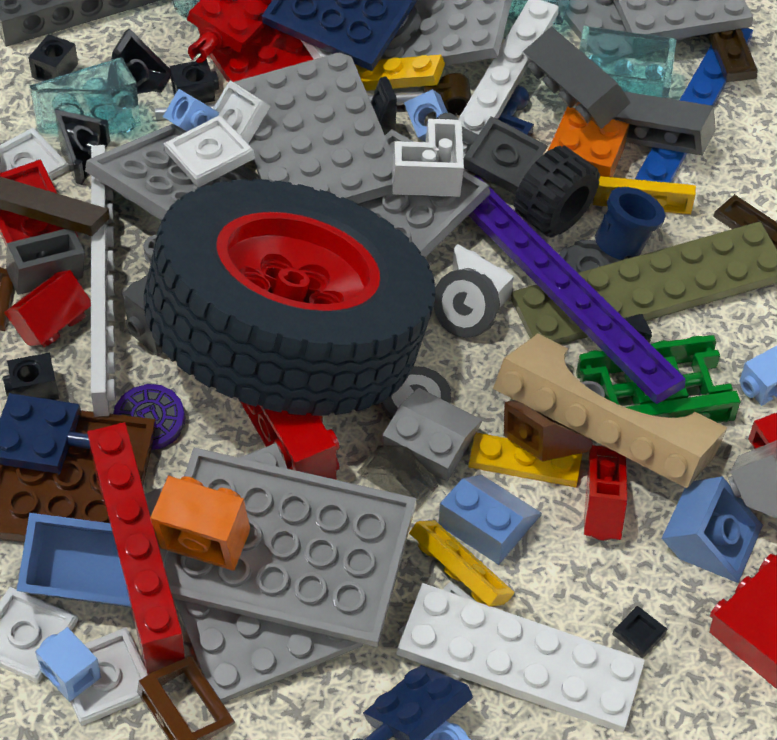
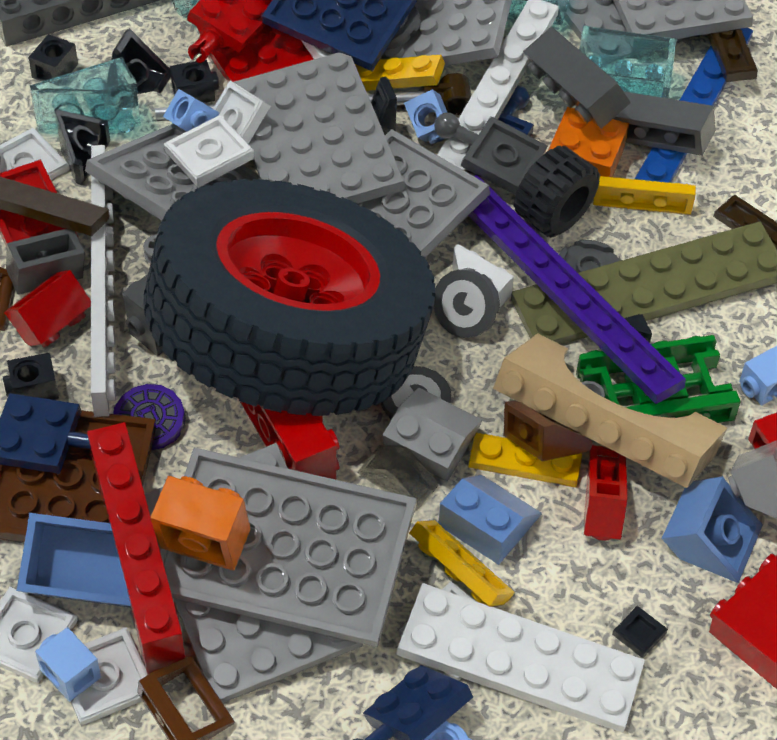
white brick [392,119,464,197] -> none
dark blue piece [595,187,666,260] -> none

